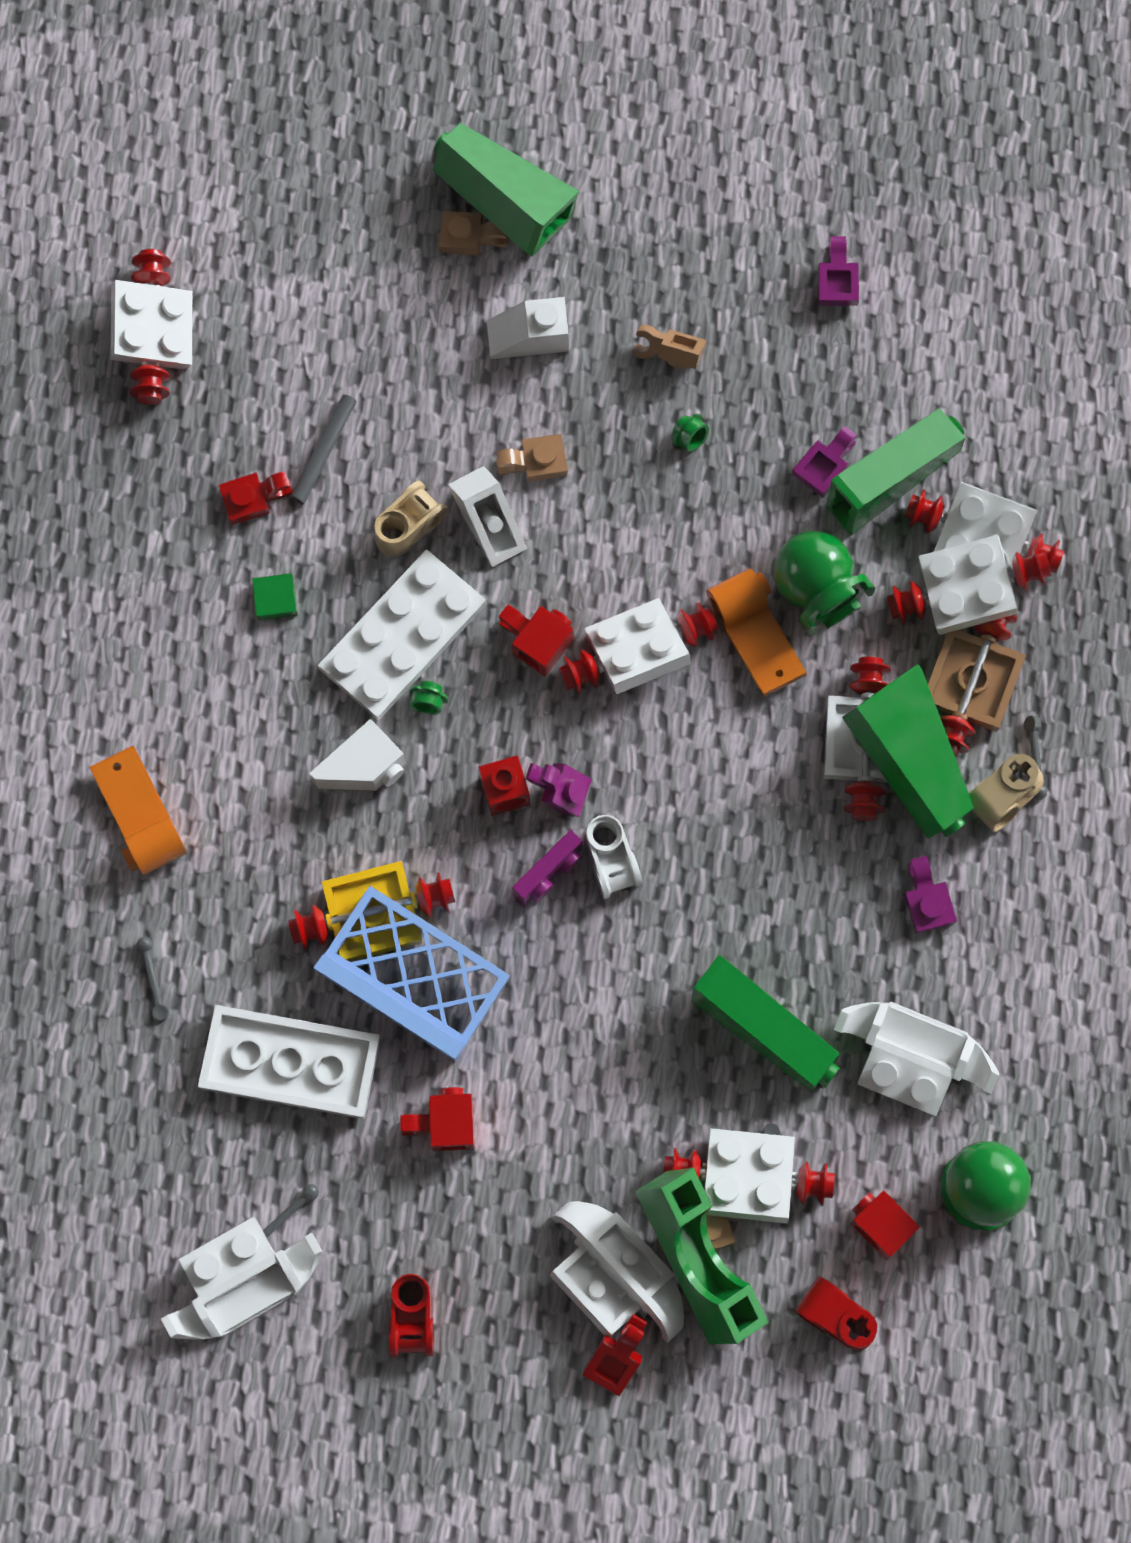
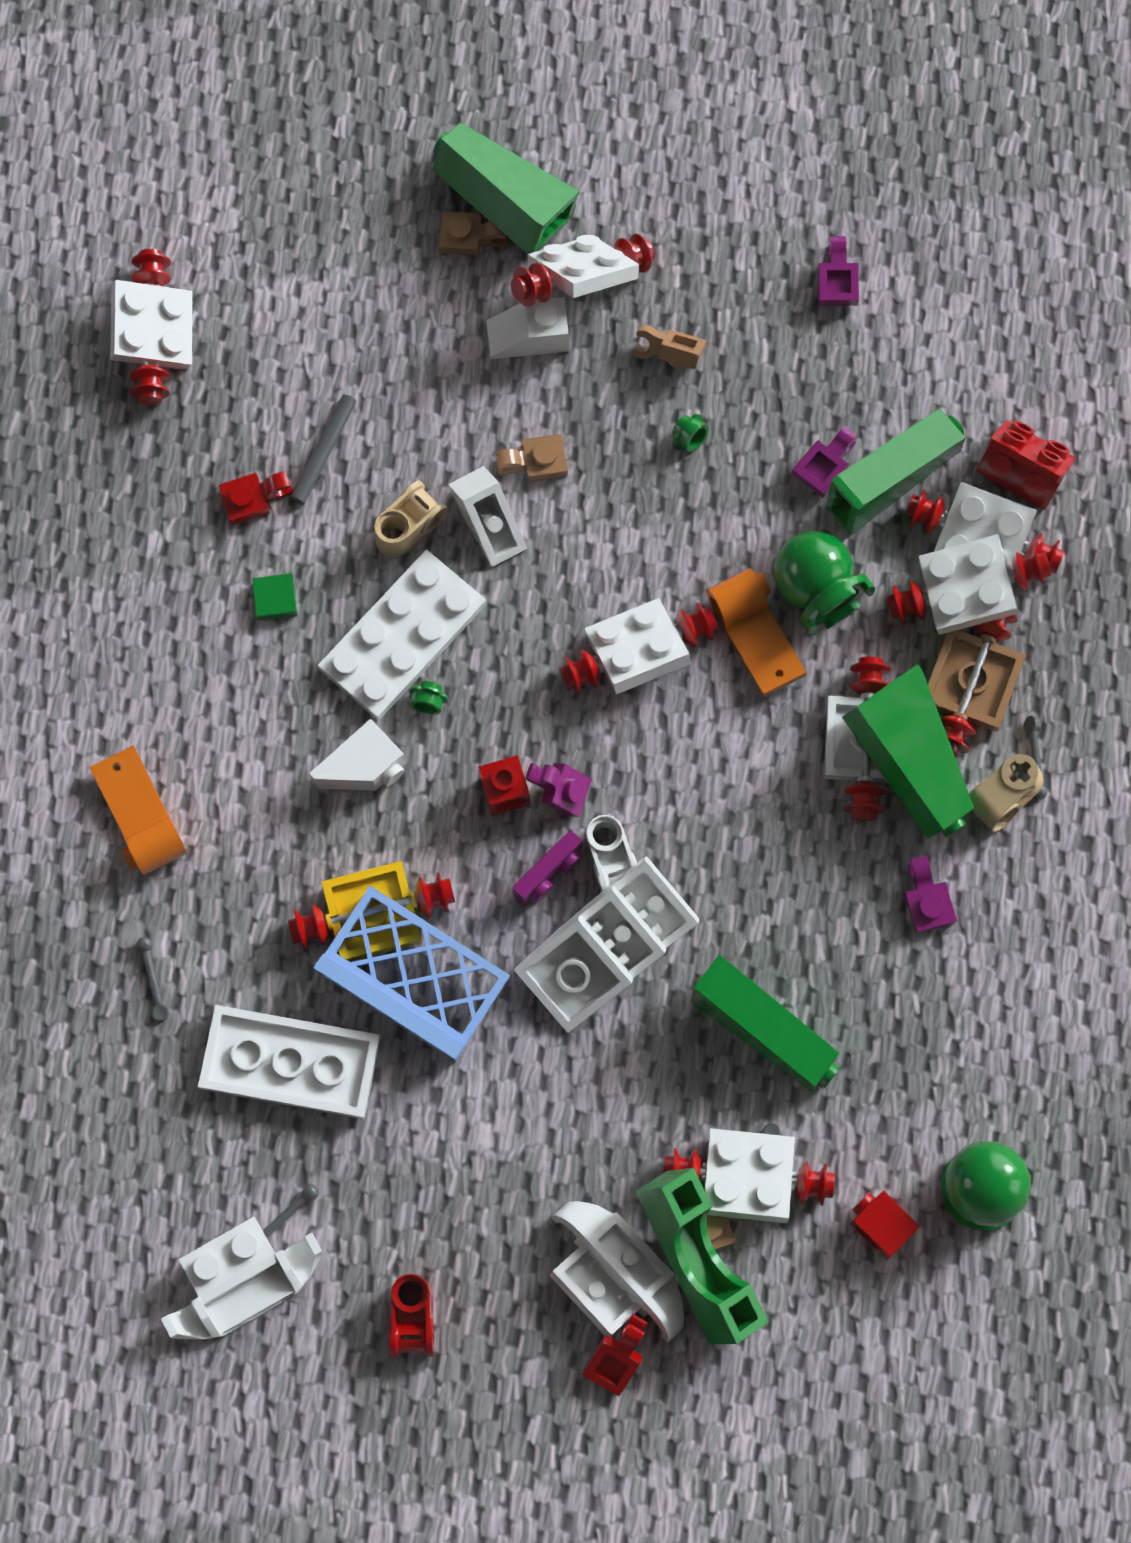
red brick [400,1087,475,1152] -> none
red brick [498,604,574,677] -> none
red piece [794,1275,877,1350] -> none
white plate [834,1002,999,1116] -> none
none -> white plate [511,234,654,307]
none -> white slope [514,856,699,1033]
none -> red bracket [975,420,1076,510]

